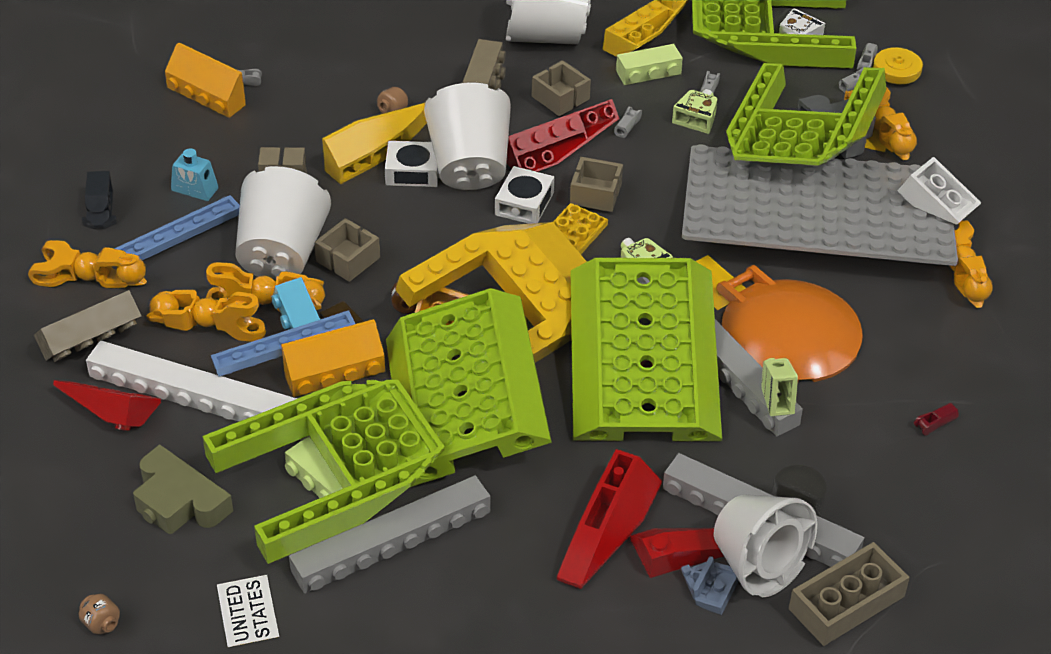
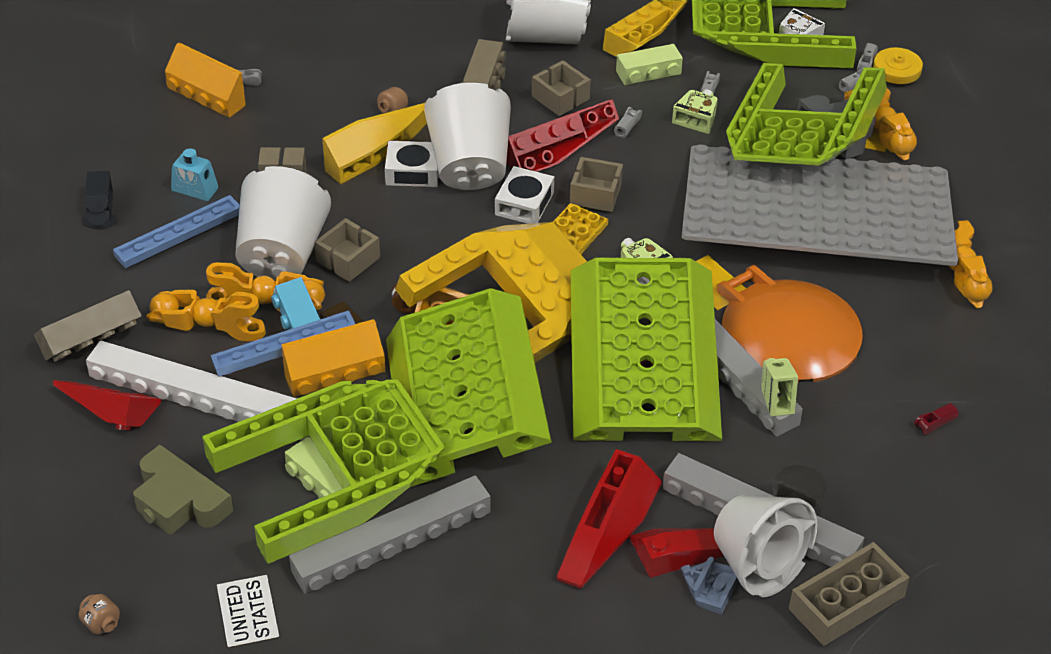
light orange piece [28,240,147,288] -> none
white slope [898,157,981,225] -> none

